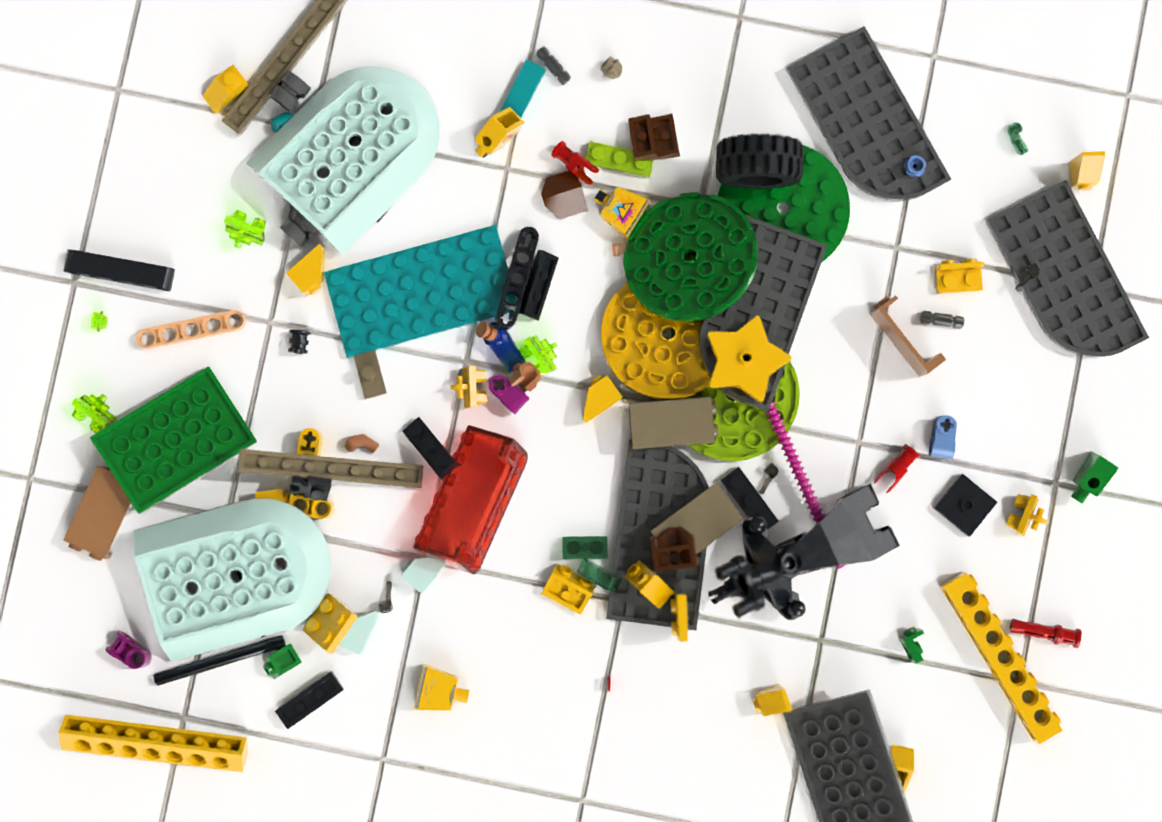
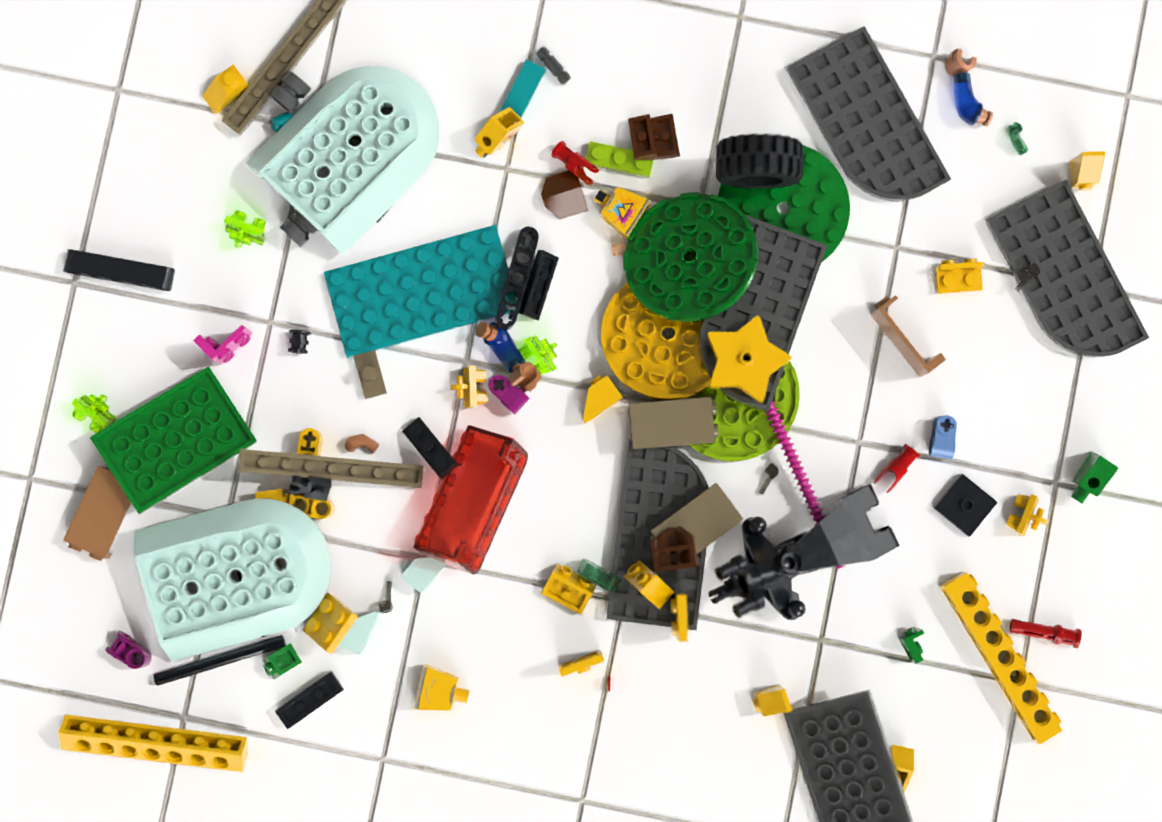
clear neon green plate [91,311,108,333] -> none
light nougat beam [136,310,246,349] -> none
yellow slope [286,244,326,296] -> none
clear green plate [562,536,608,559] -> none
dark tan plate [600,56,623,79] -> none
black plate [720,467,779,529] -> none
medium blue plate [904,155,926,177] -> none
dark grey axle [920,311,965,329] -> none
none -> dark pink bracket [193,325,252,364]
none -> yellow plate [559,650,605,677]
none -> piece [945,48,993,127]

